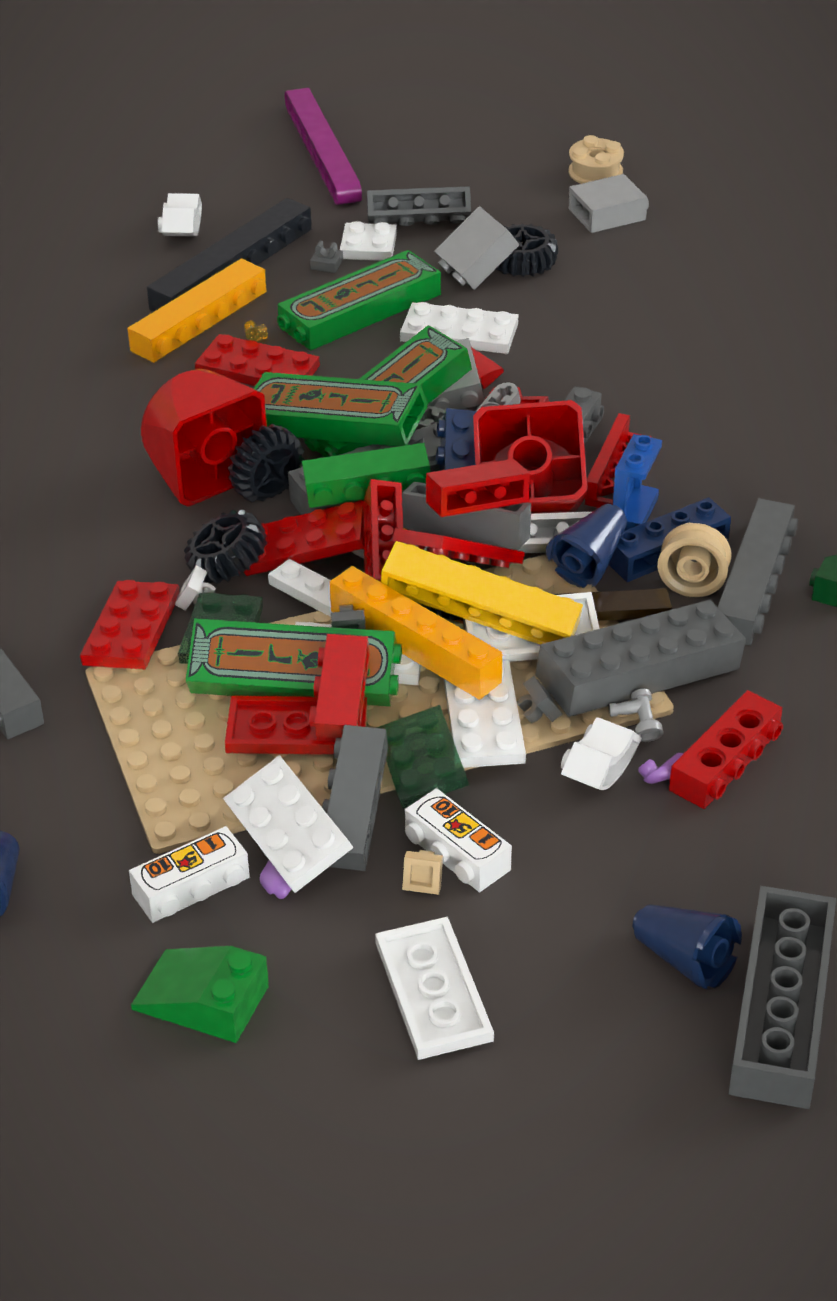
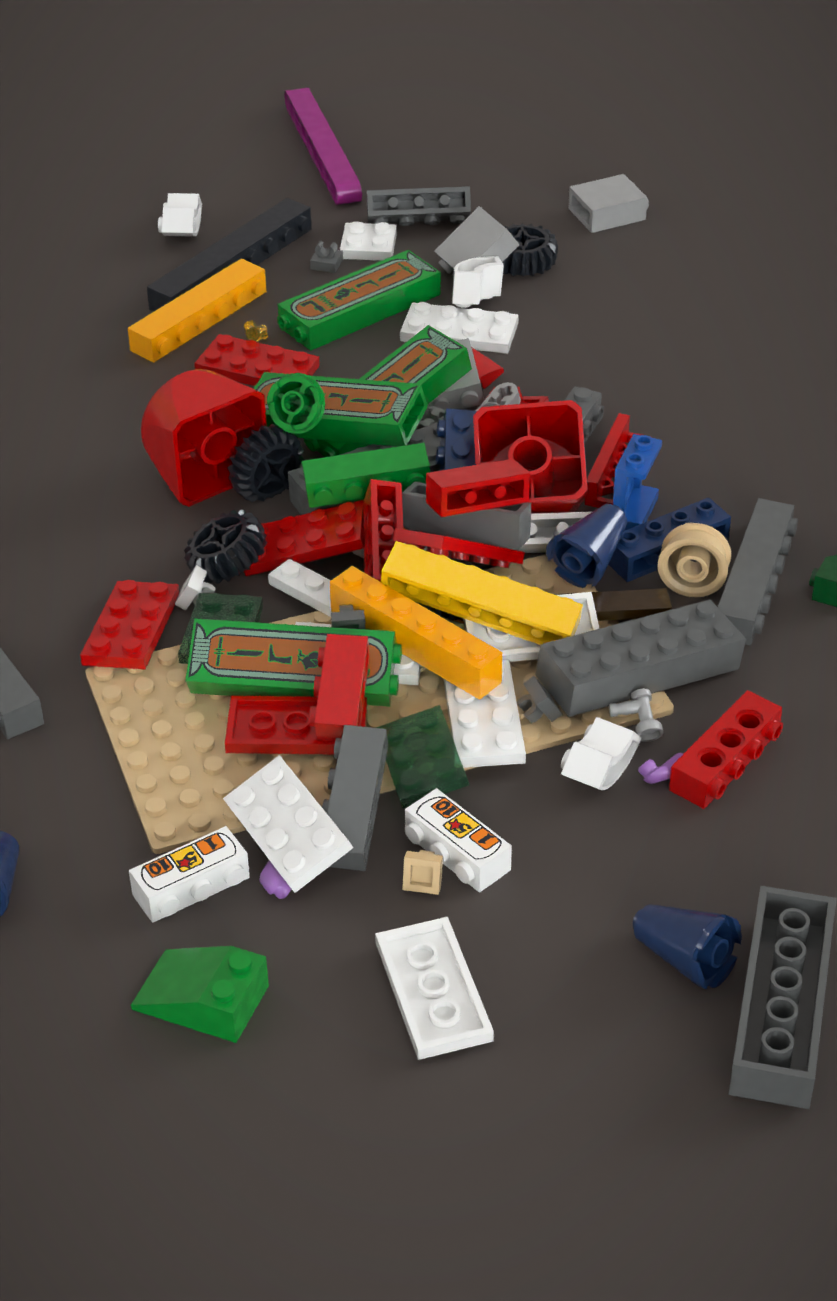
tan wheel [569,135,624,184] -> none
none -> green cone [267,373,325,434]
none -> white brick [452,256,504,308]

